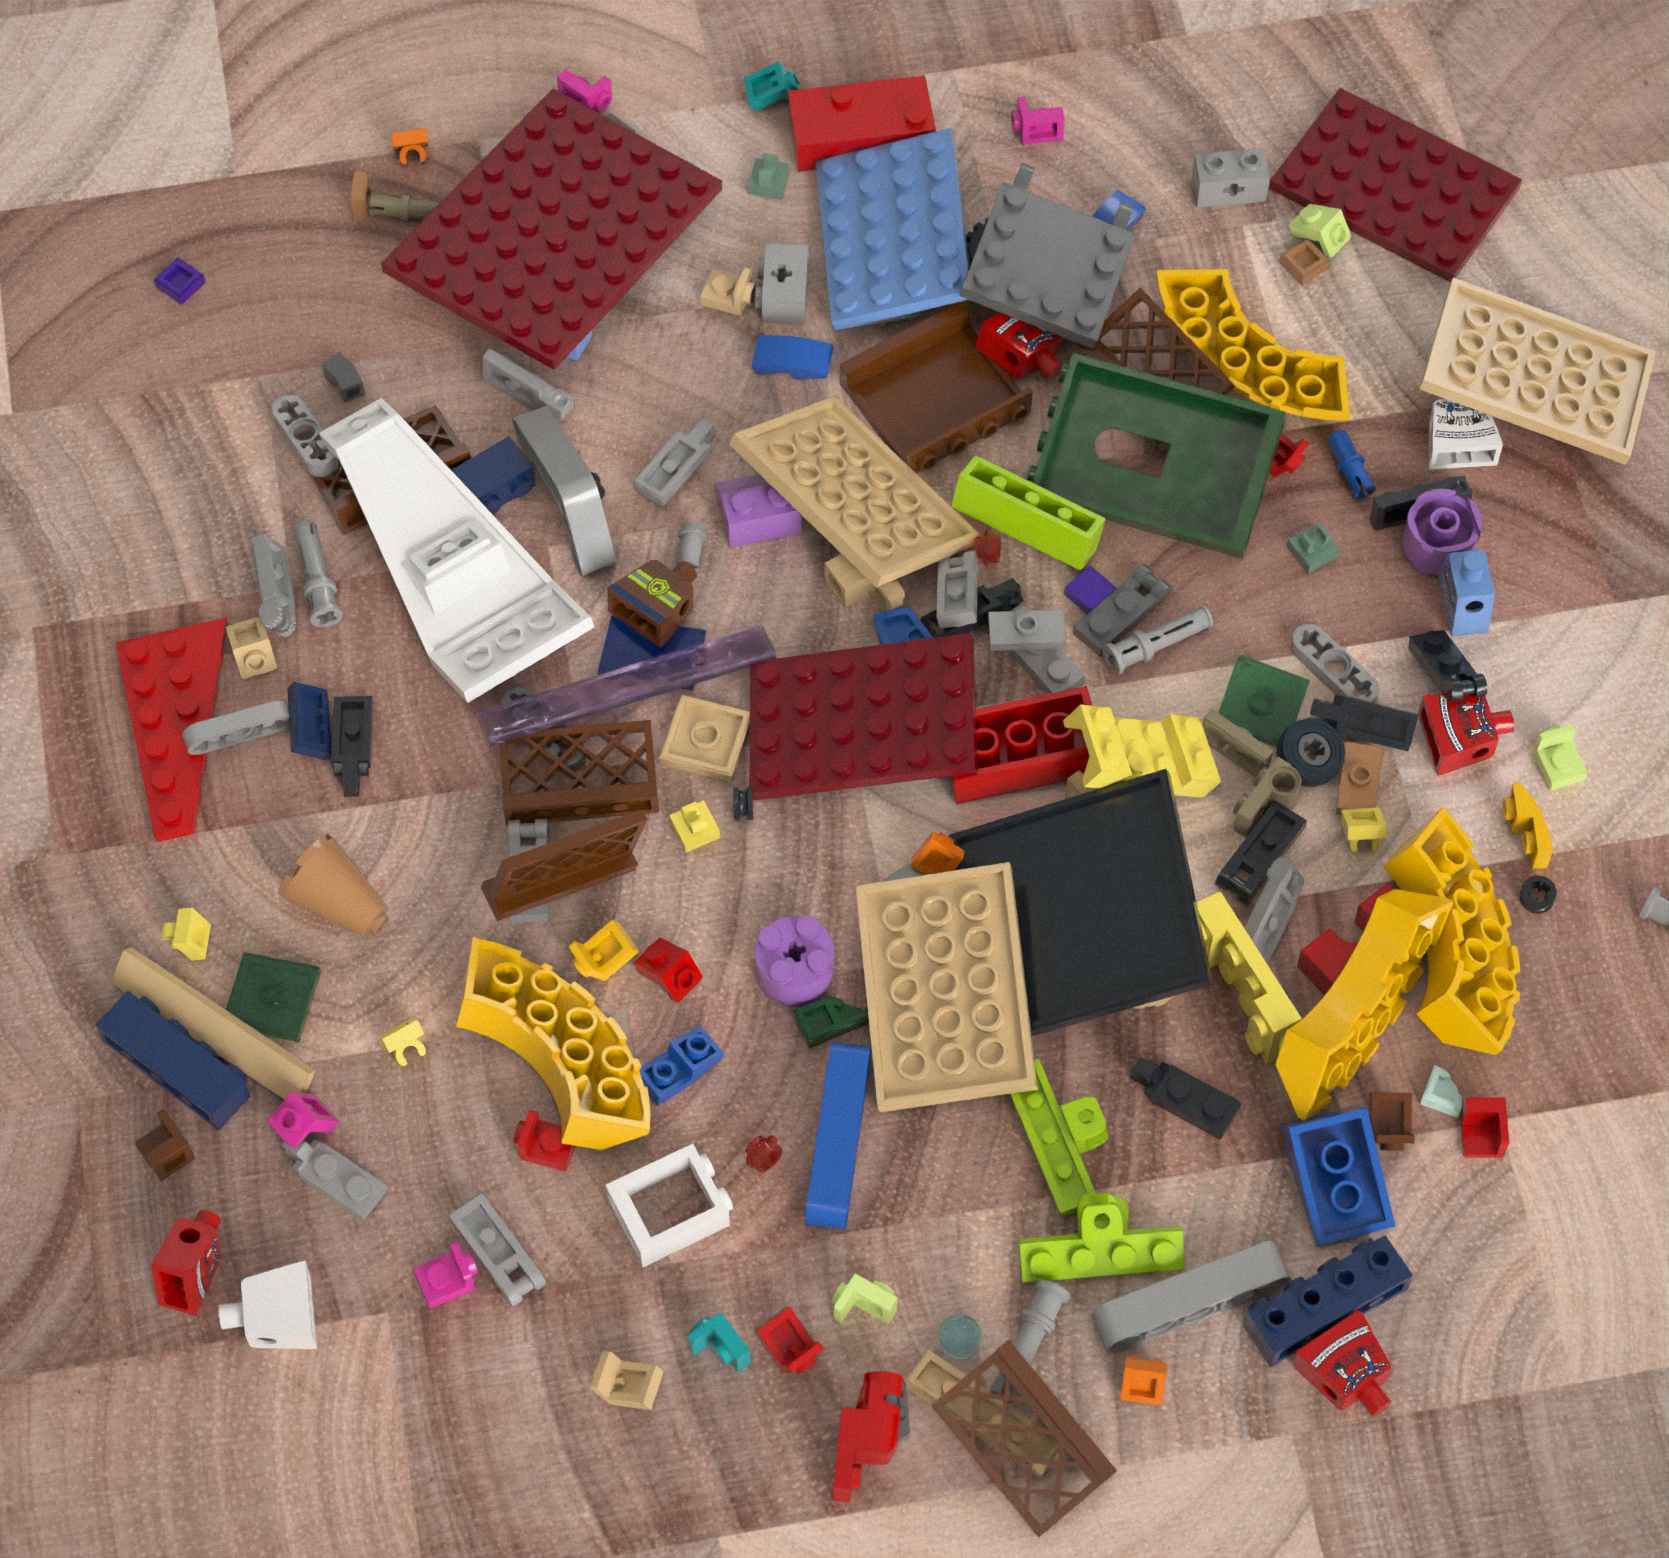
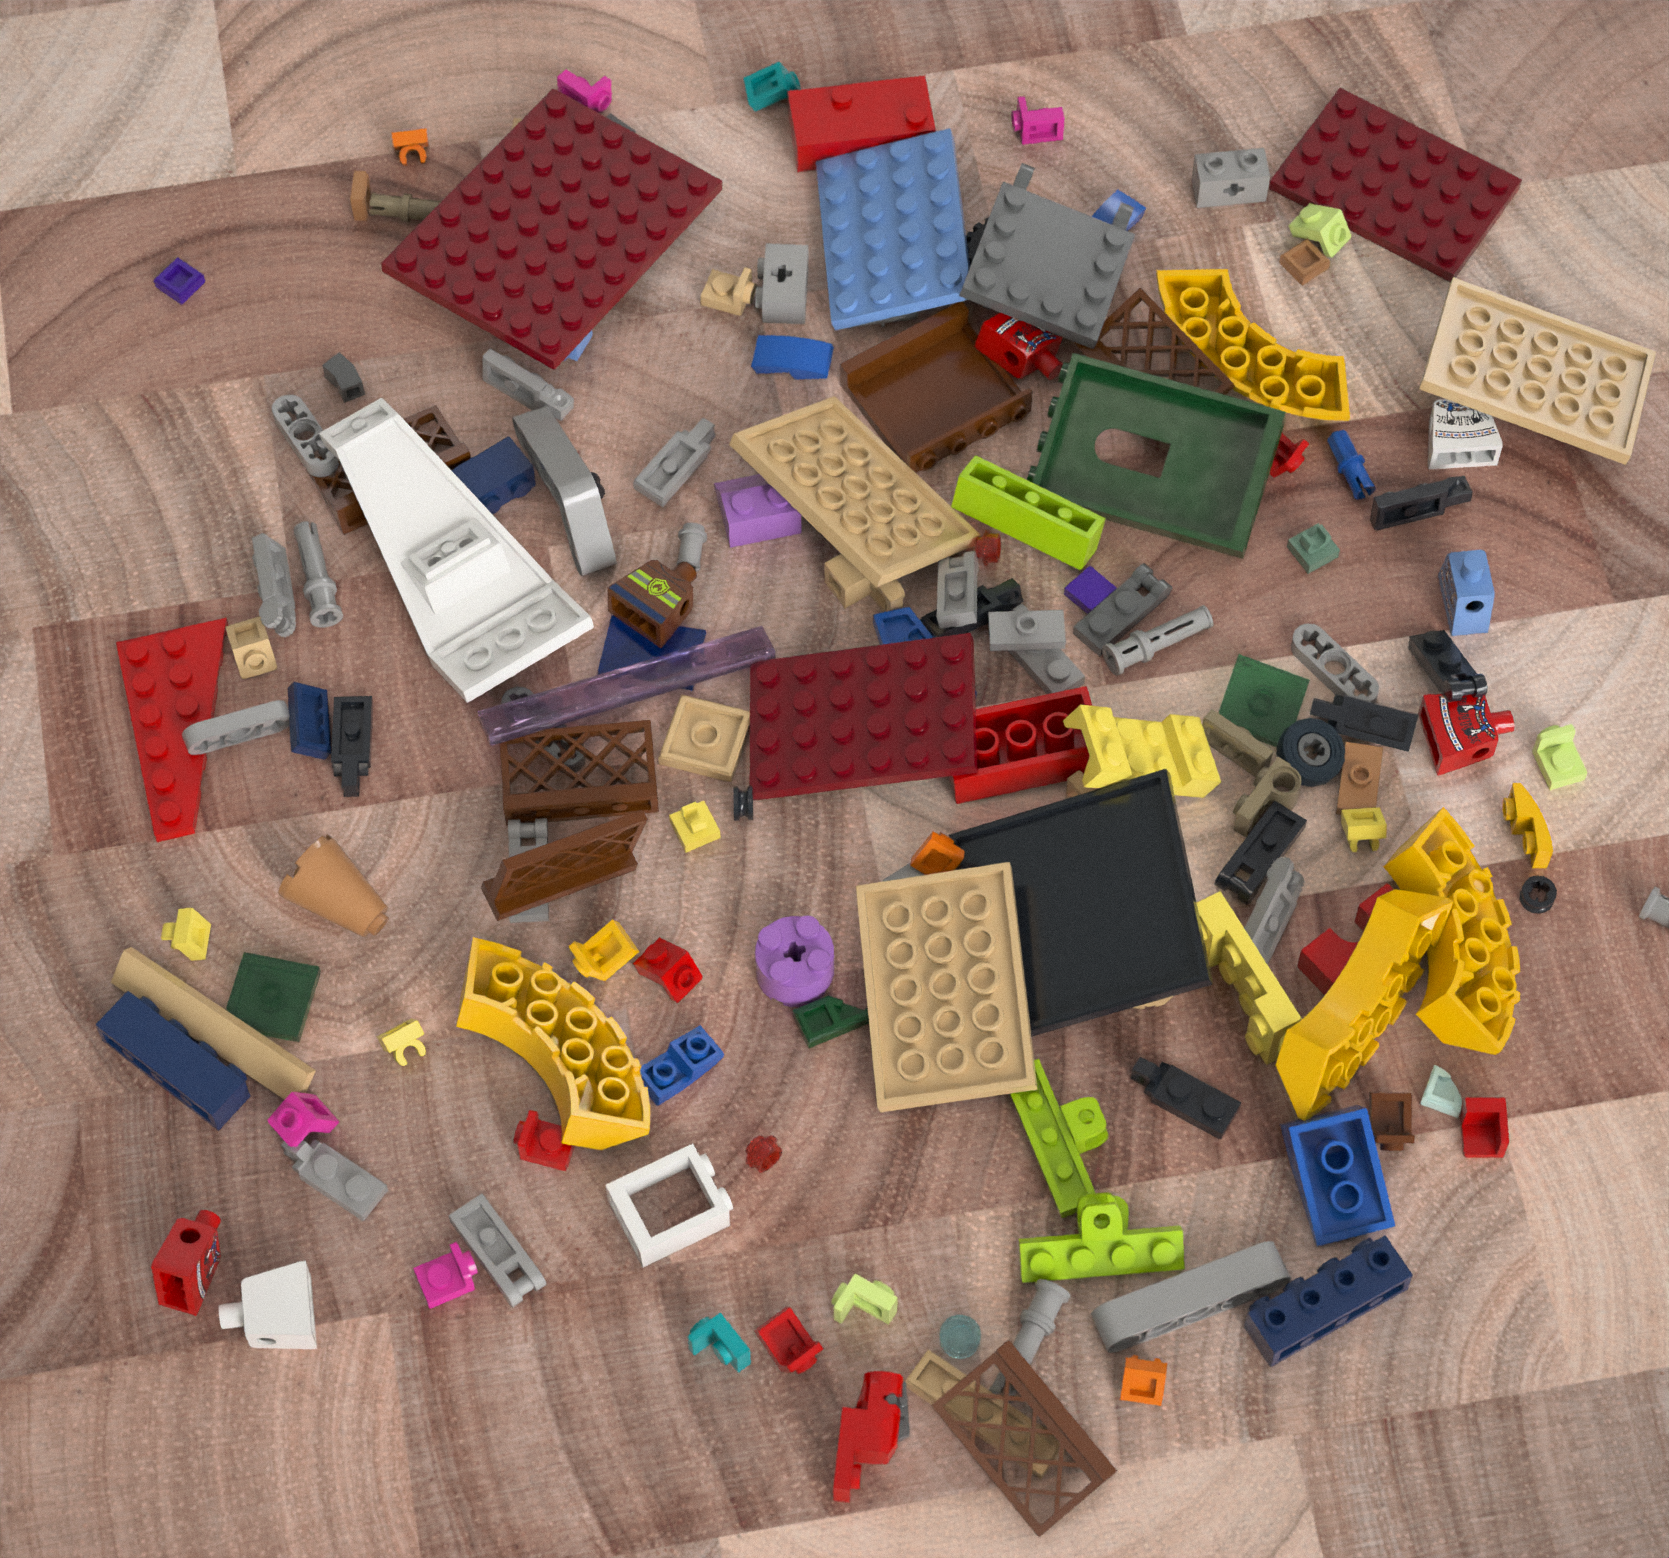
reddish brown panel [135,1109,195,1181] -> none
tan bracket [591,1351,664,1410] -> none
sand green tile [748,153,790,200] -> none
blue beam [805,1042,871,1230] -> none
red torso [1292,1309,1392,1417] -> none
medium lavender brick [1402,489,1482,576] -> none

